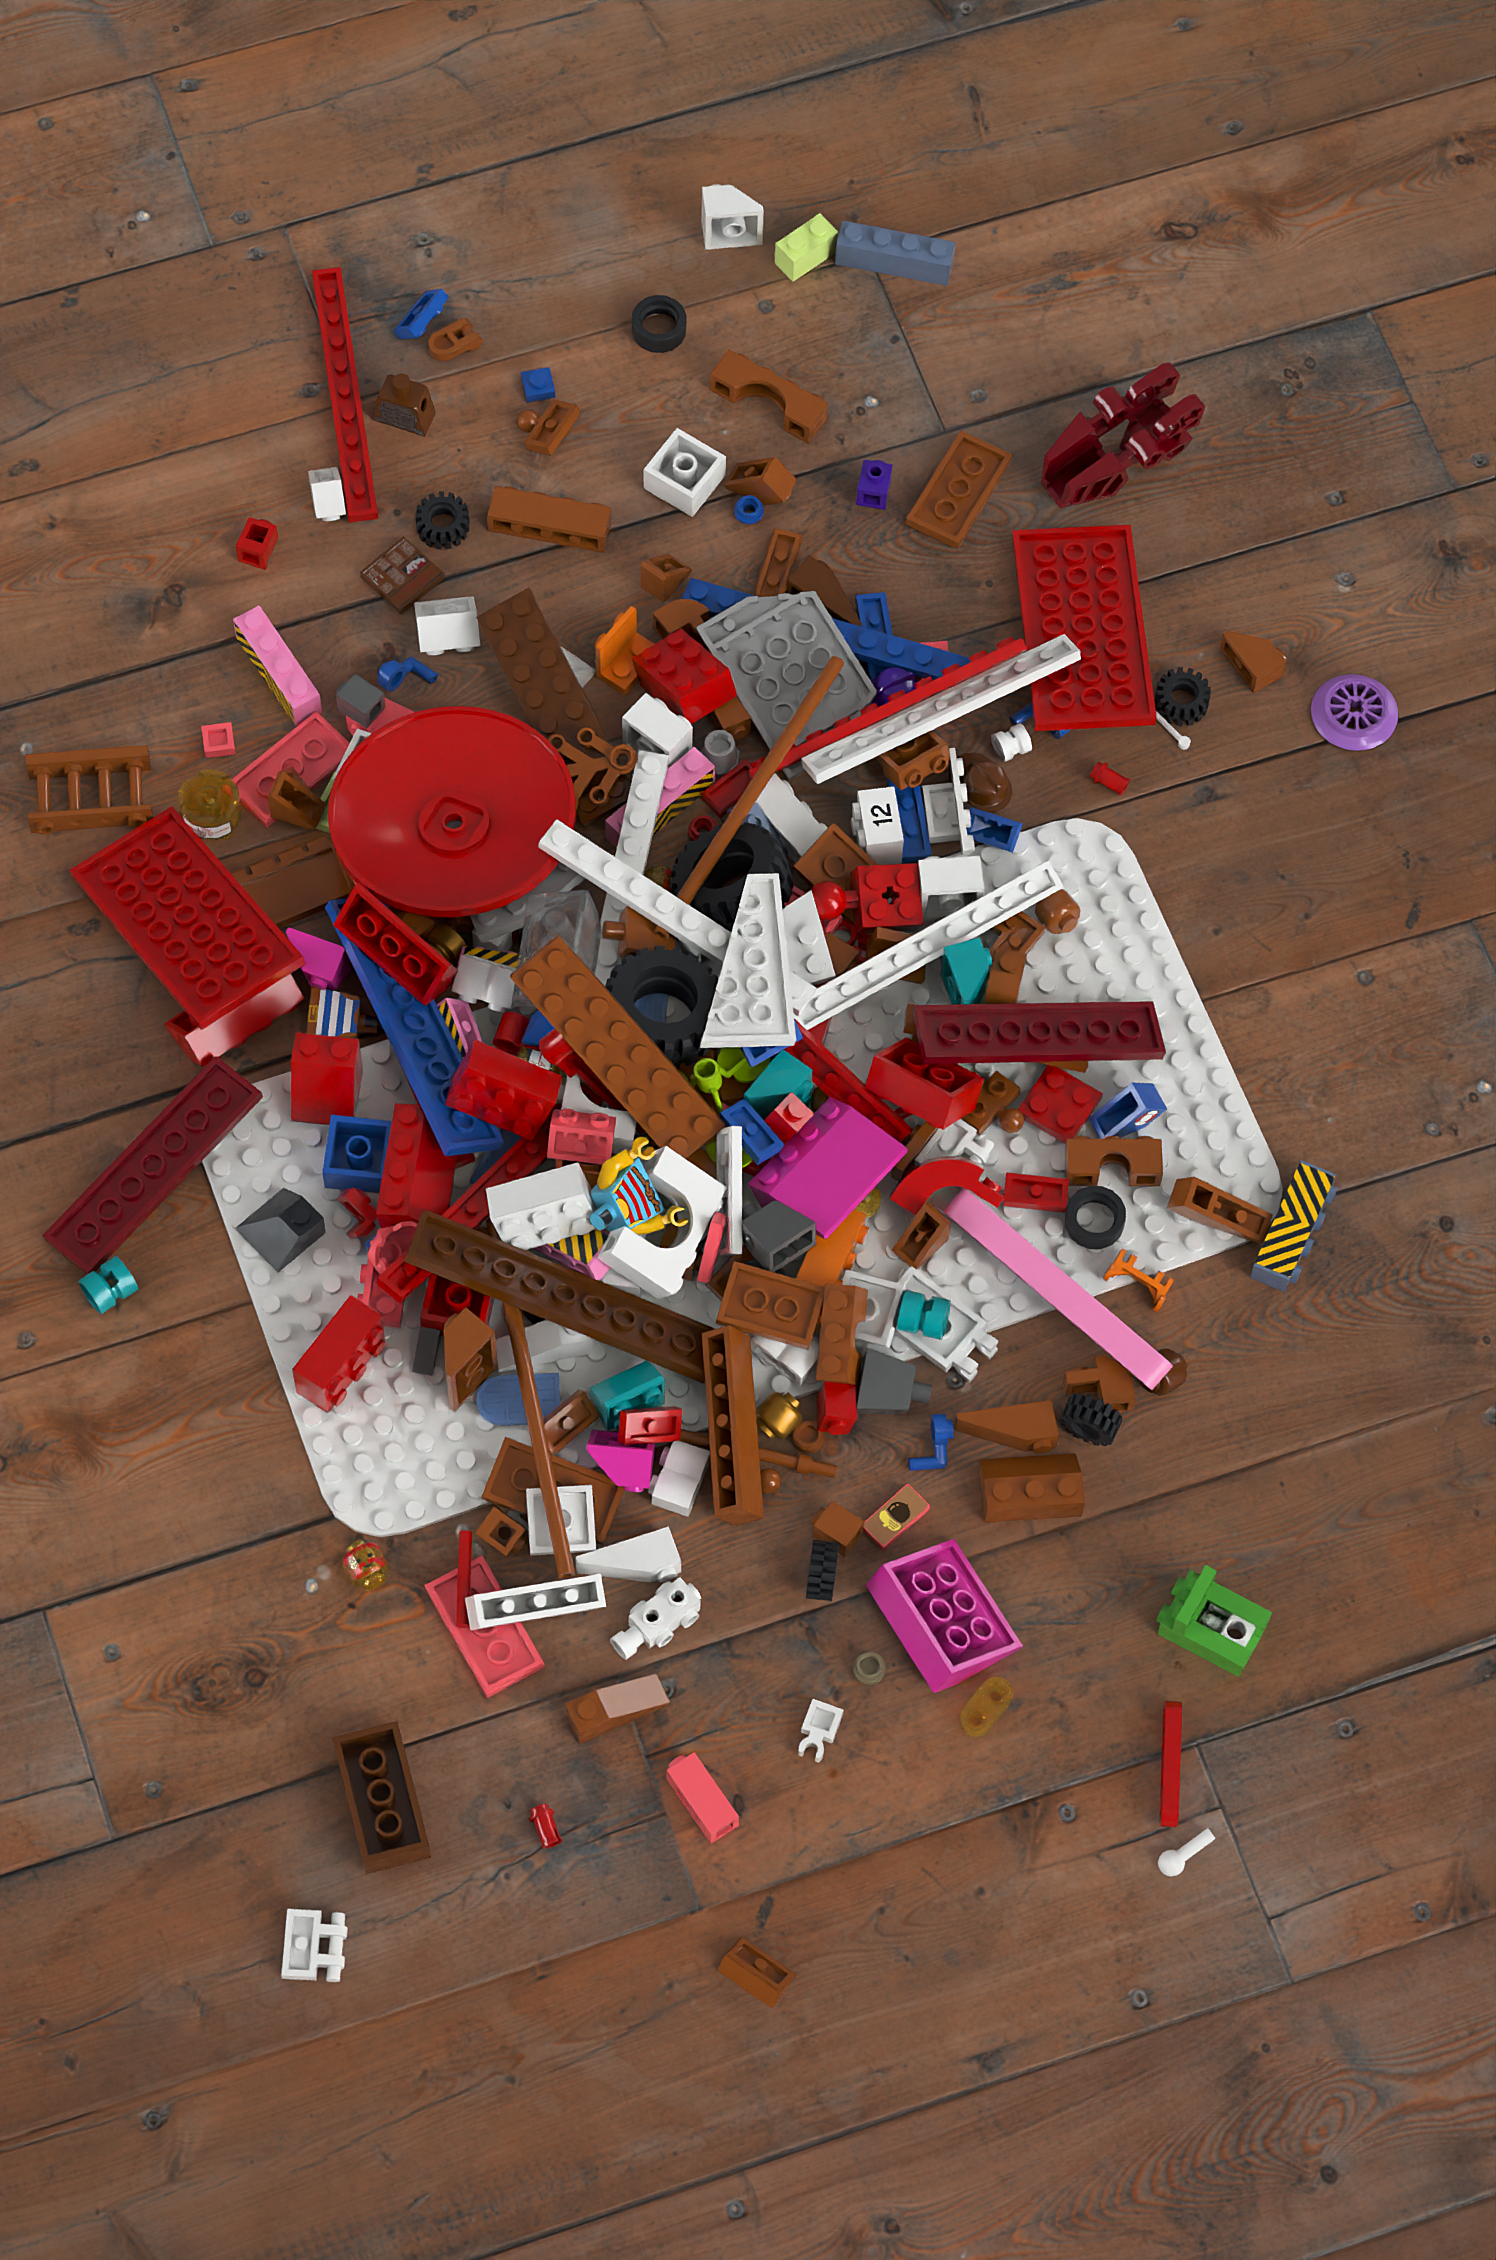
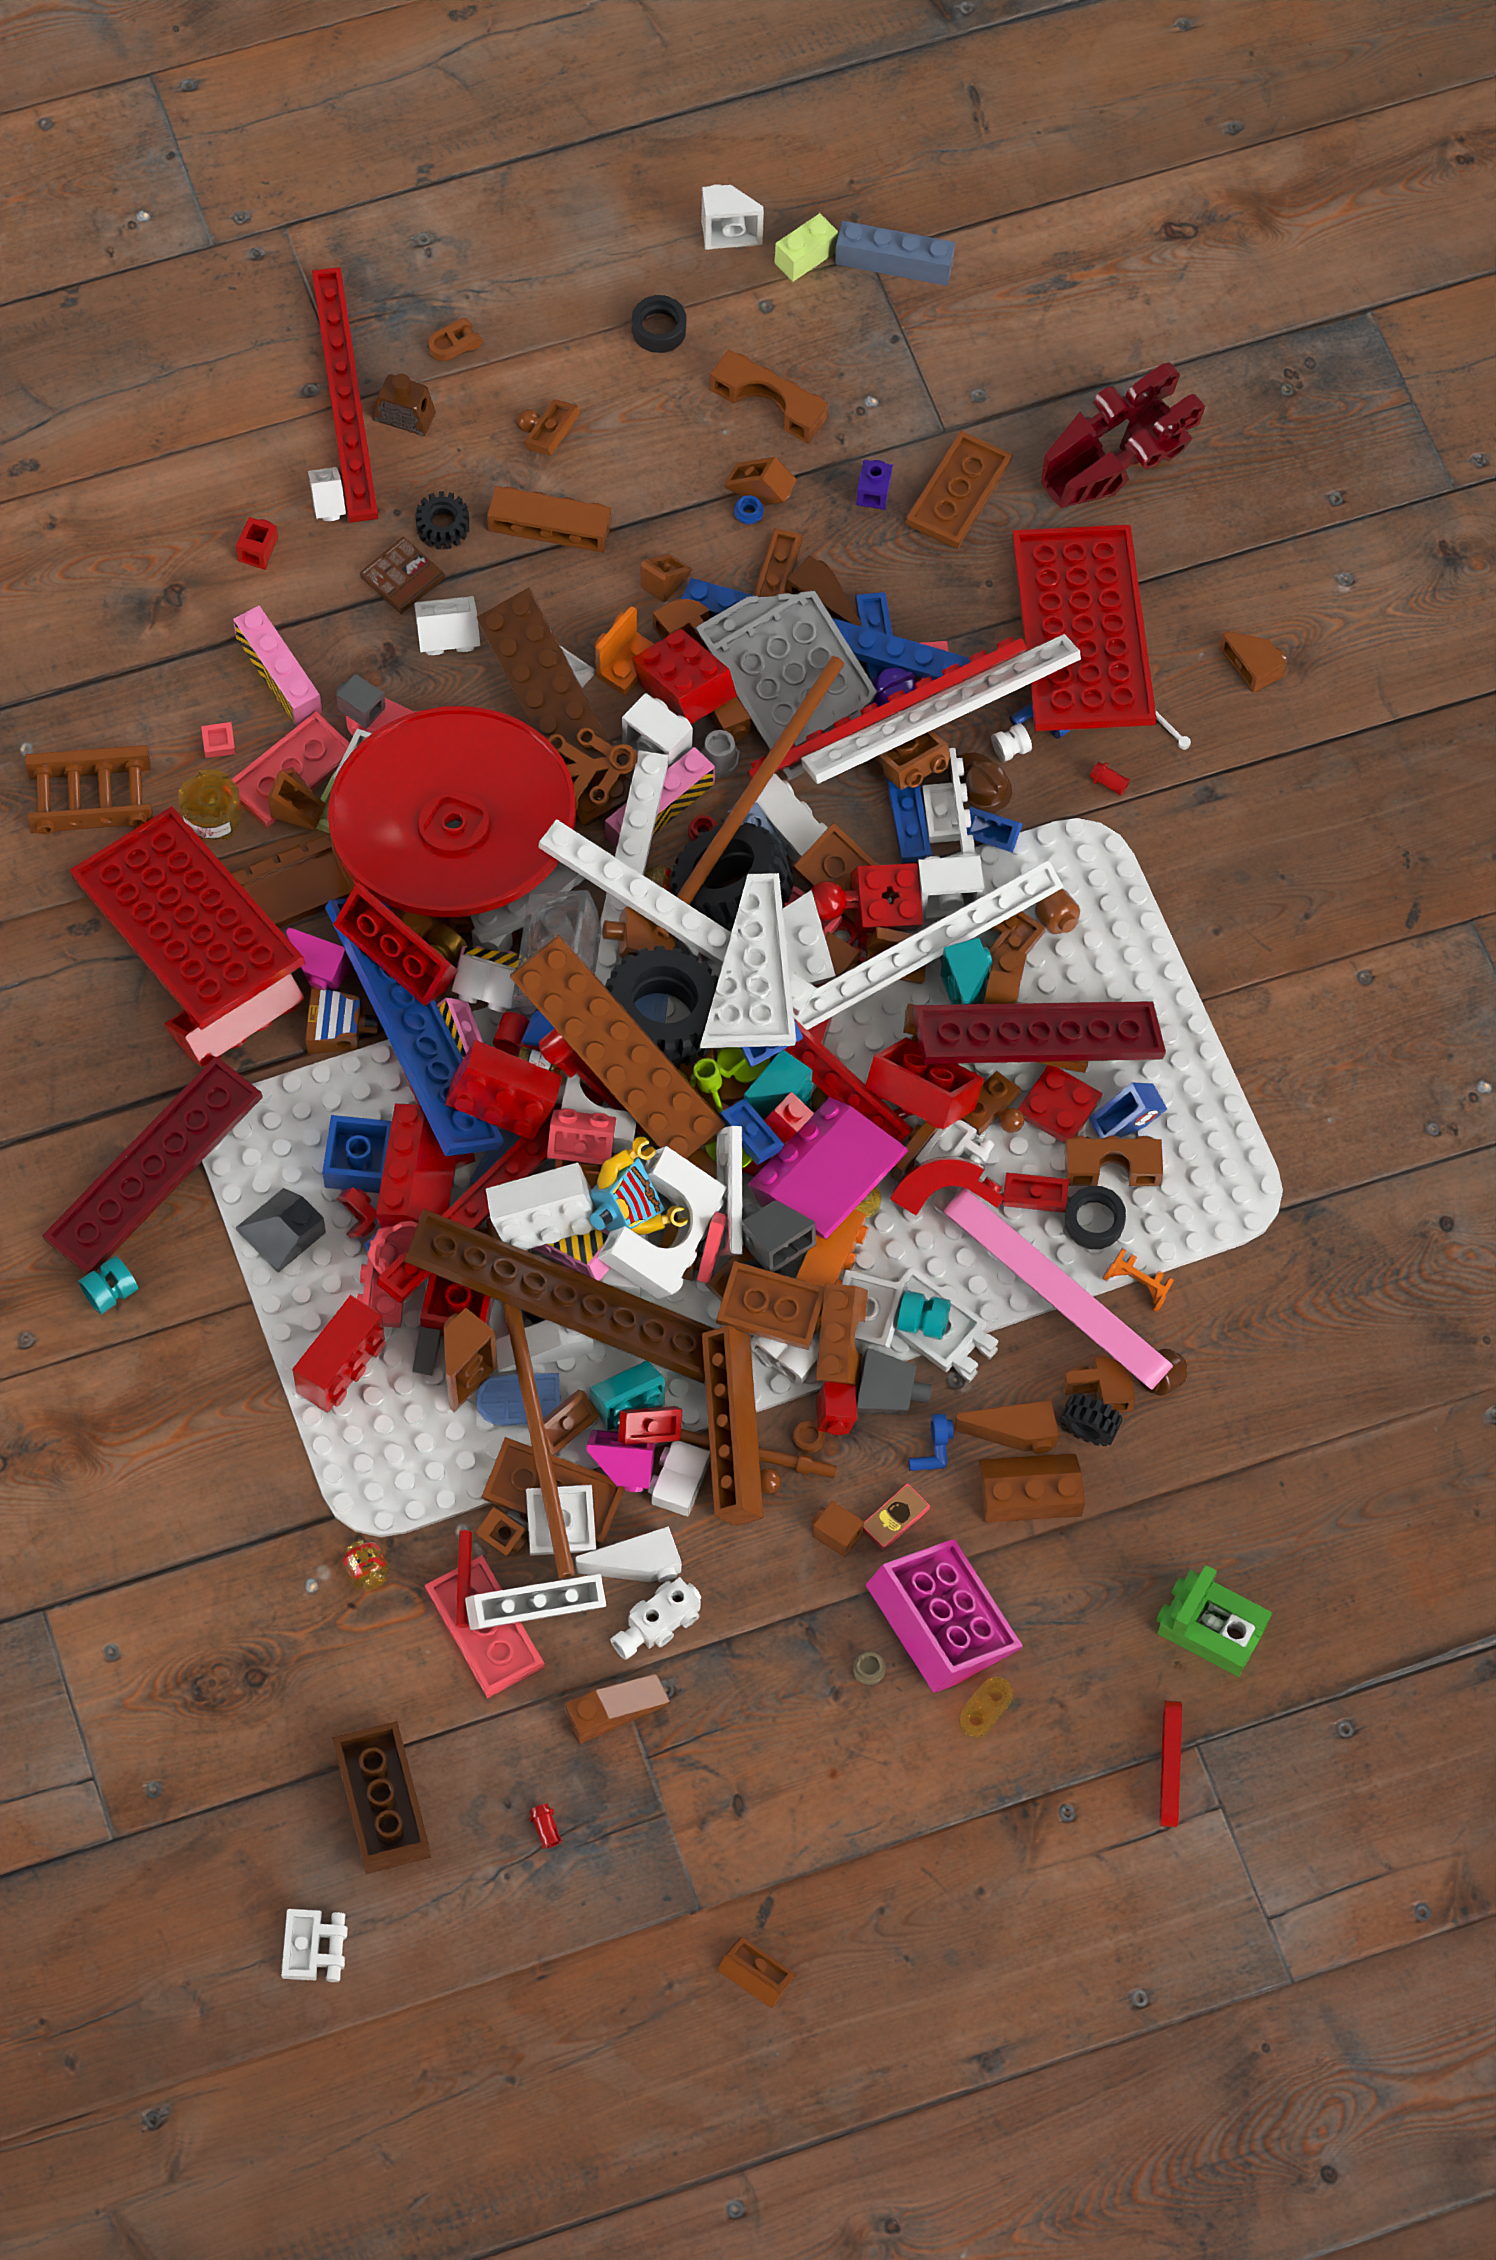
red slope [291,1032,363,1125] -> none
blue plate [377,657,438,692] -> none
blue plate [393,289,449,339] -> none
blue plate [521,367,555,403] -> none
white brick [644,428,726,517] -> none
coral brick [666,1752,739,1844] -> none
red tile [700,759,752,819] -> none
pearl gold head [756,1392,802,1440] -> none
white plate [798,1699,844,1763] -> none
black tyre [806,1540,839,1602] -> none
white brick [851,787,904,865] -> none
dark orange slope [892,1202,951,1270] -> none
black tyre [1155,667,1211,726] -> none
white bar [1158,1828,1216,1877] -> none
dark orange slope [1166,1177,1273,1244] -> none
brick [1250,1160,1338,1292] -> none
medium lavender piece [1311,674,1398,751] -> none

